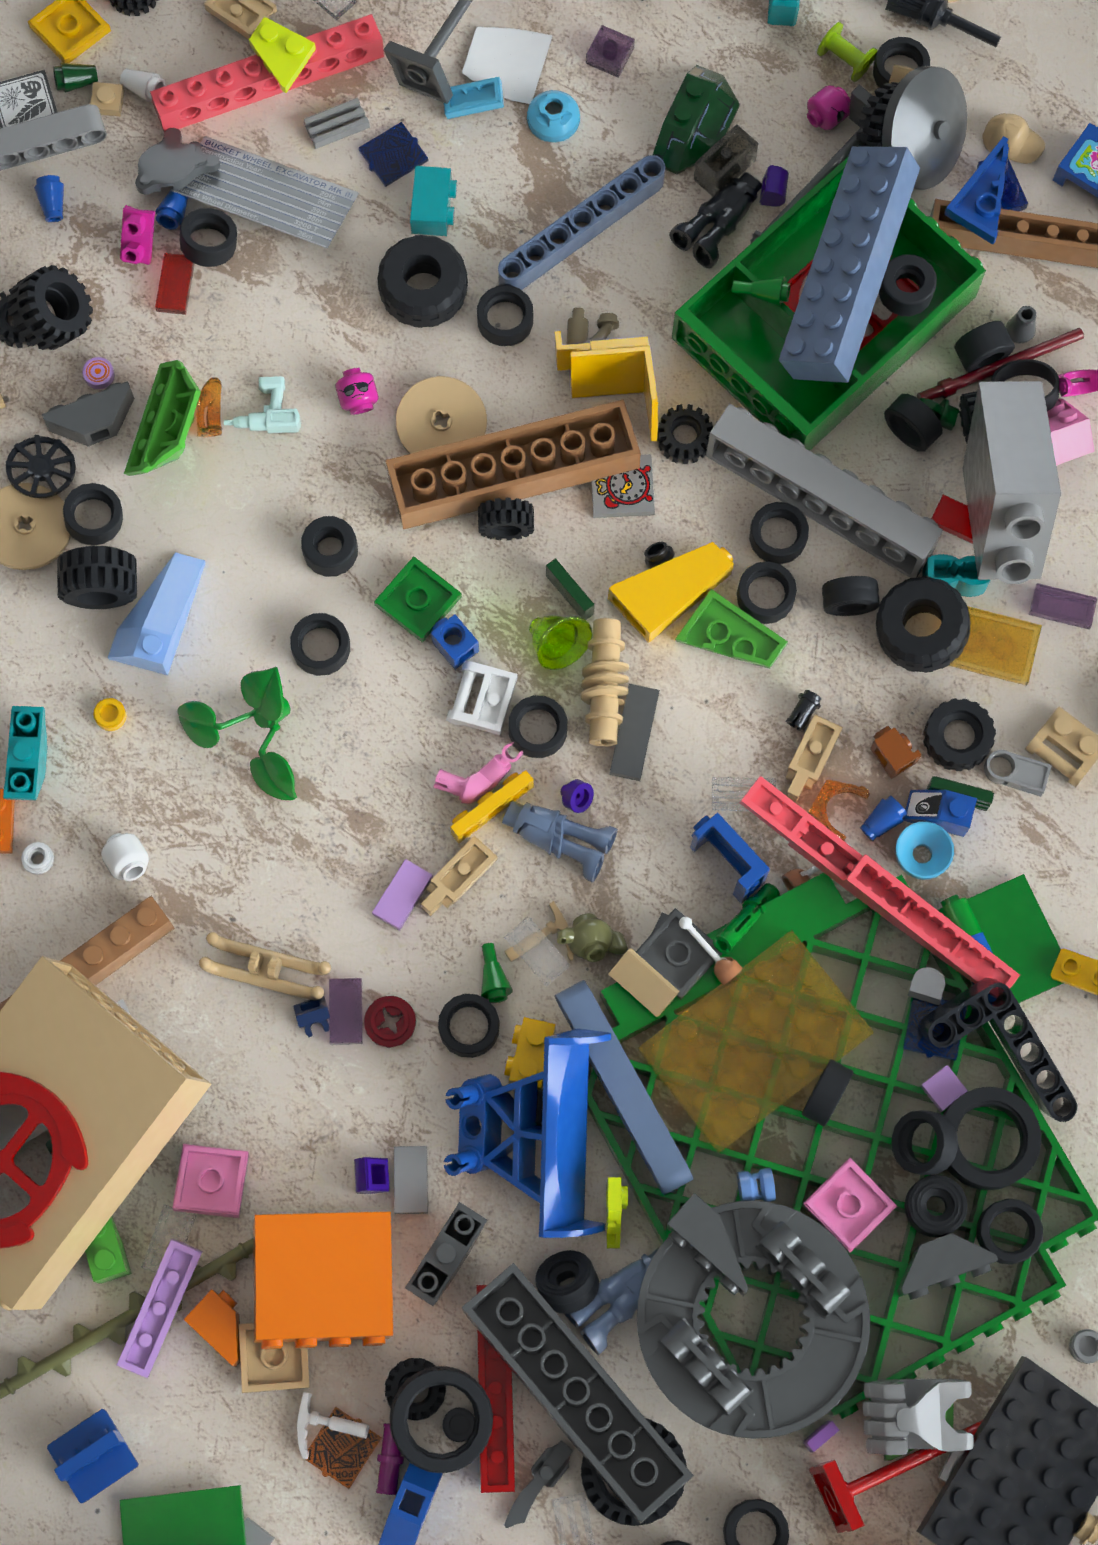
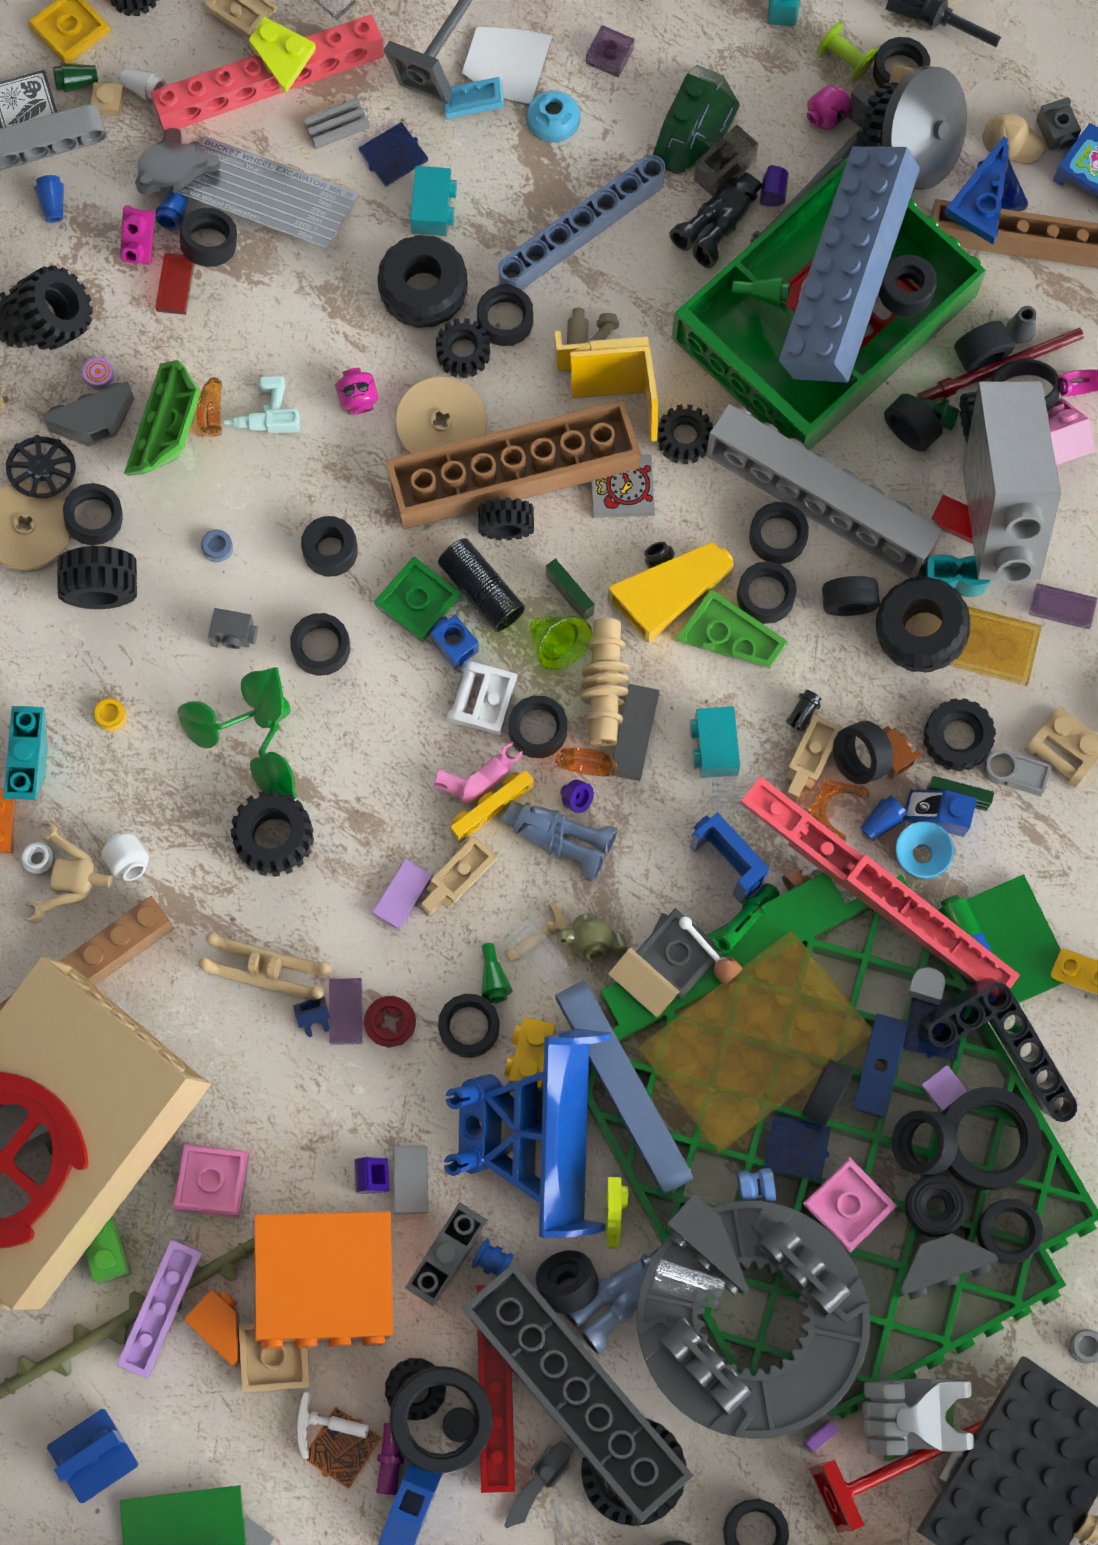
light blue wedge [108,552,206,675] -> none
none -> tan piece [23,820,113,923]
none -> sand blue tile [201,530,233,562]
none -> dark grey brick [208,608,258,649]
none -> black tyre [231,790,314,877]
none -> black tyre [436,318,490,378]
none -> black piece [438,538,525,632]
none -> blue bush [471,1238,514,1277]
none -> clear orange helmet [555,747,618,777]
none -> clear tile [652,1259,726,1309]
none -> teal brick [690,706,740,778]
none -> clear blue piece [764,1115,831,1182]
none -> black tyre [833,721,893,784]
none -> dark blue tile [852,1013,909,1118]
none -> dark grey brick [1036,97,1081,150]

